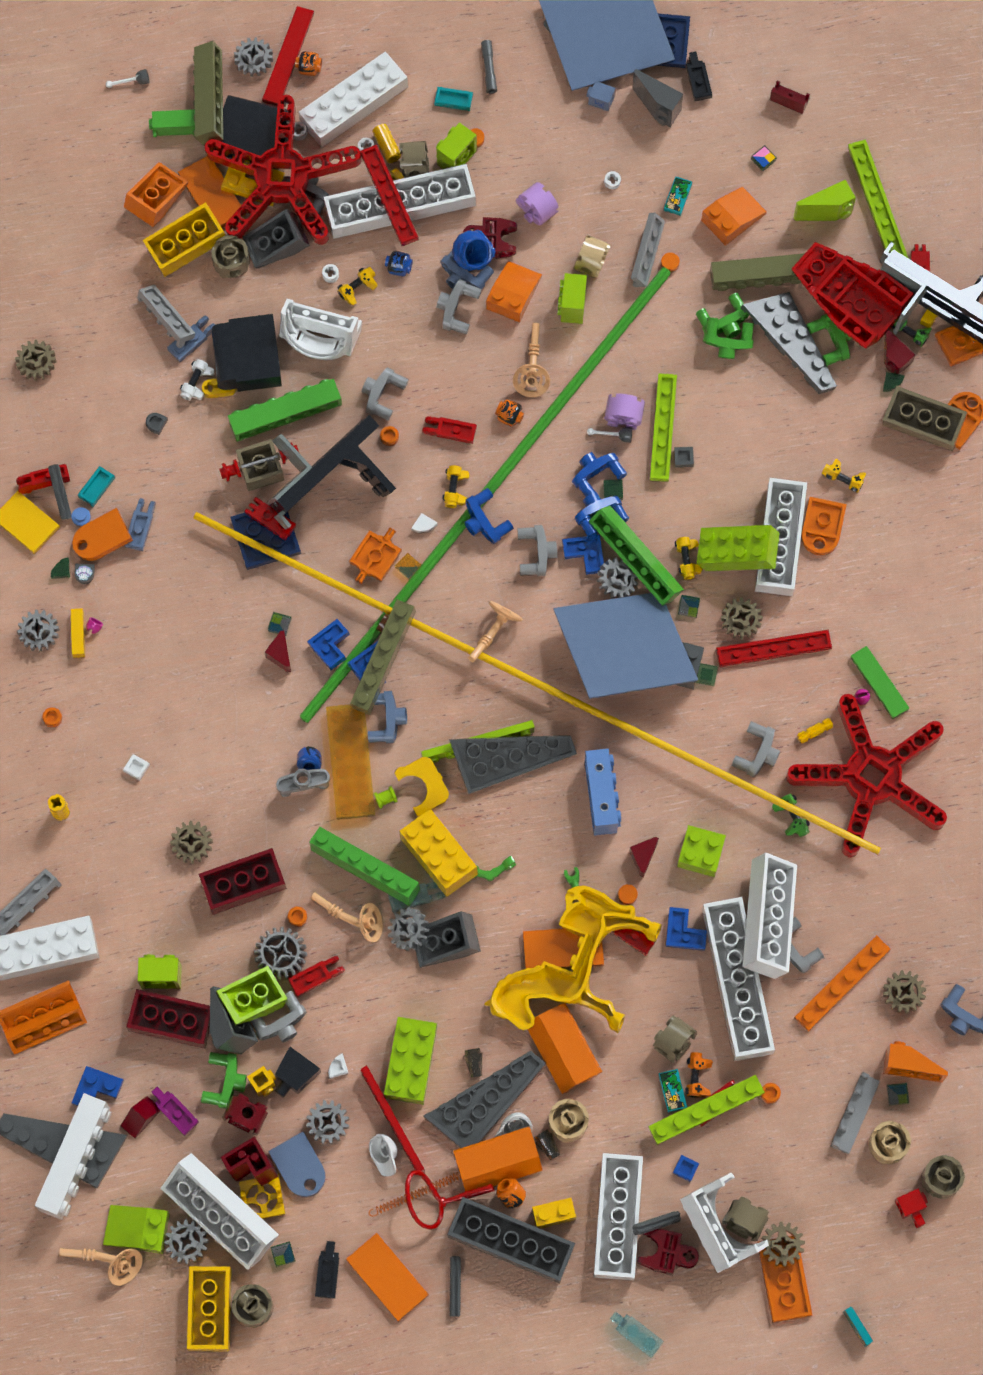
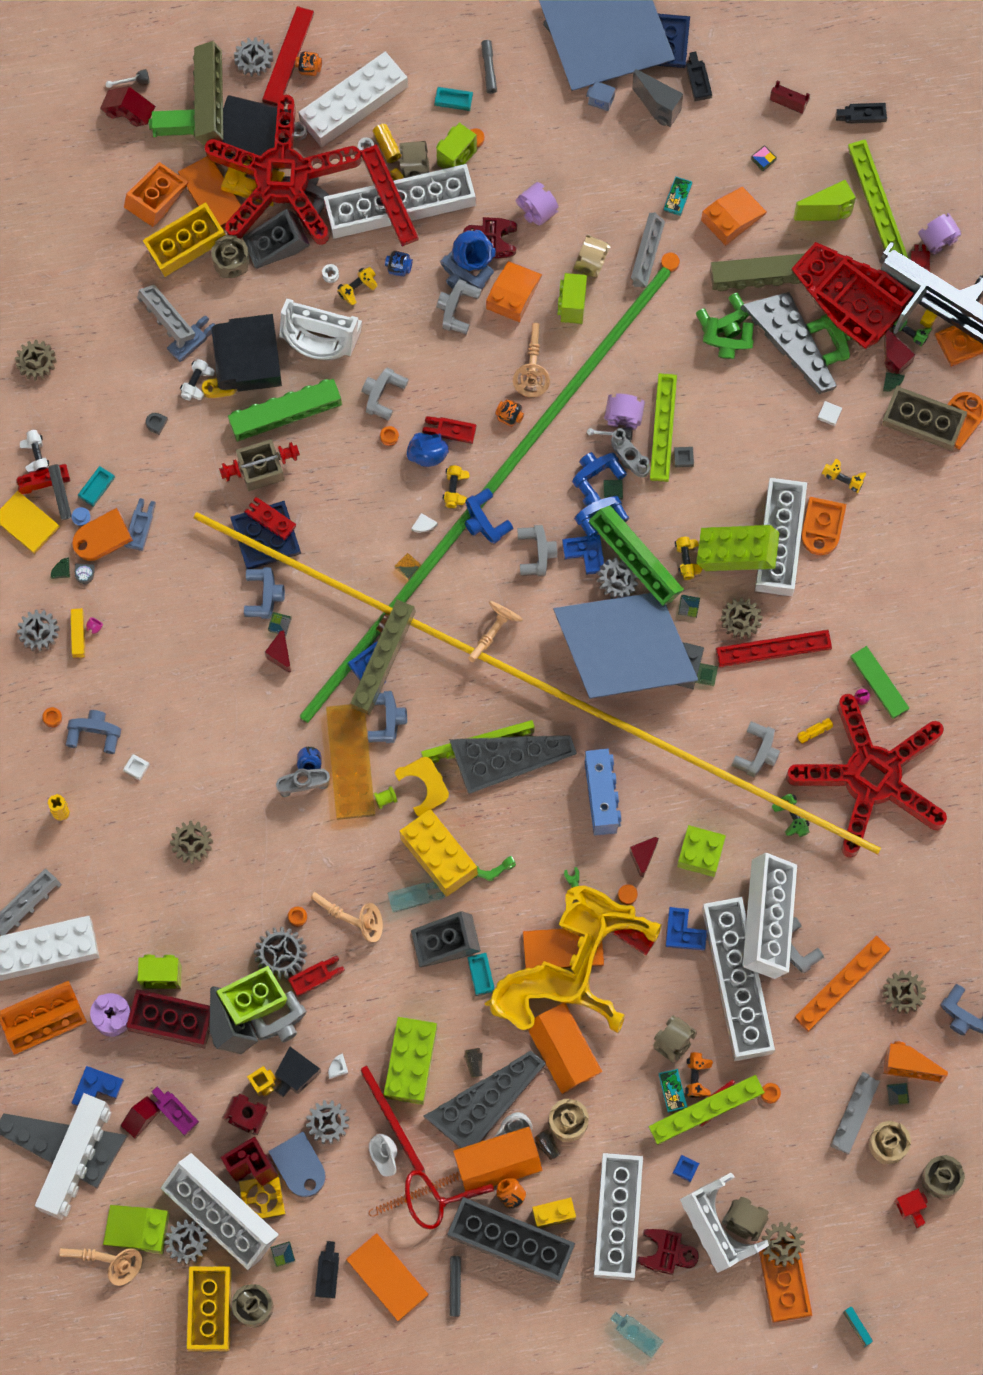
dark red brick [198,848,287,915] -> none
bright green connector [201,1052,247,1109] -> none
black piece [268,415,396,530] -> none
blue plate [307,619,350,670] -> none
bright green brick [309,827,420,906] -> none
orange plate [349,527,402,584] -> none
light grey gear [388,907,429,951] -> none
white bush [604,171,621,190] -> none
dark grey axle [632,1211,681,1235] -> none
none -> white piece [20,430,50,473]
none -> sand blue connector [66,710,121,754]
none -> lavender brick [90,993,131,1037]
none -> dark red brick [100,86,156,127]
none -> sand blue connector [244,567,285,619]
none -> blue helmet [407,432,449,467]
none -> teal tile [467,953,495,996]
none -> light grey connector [611,428,650,478]
none -> white tile [818,401,842,426]
none -> black hinge [835,103,887,124]
none -> lavender brick [918,213,961,255]

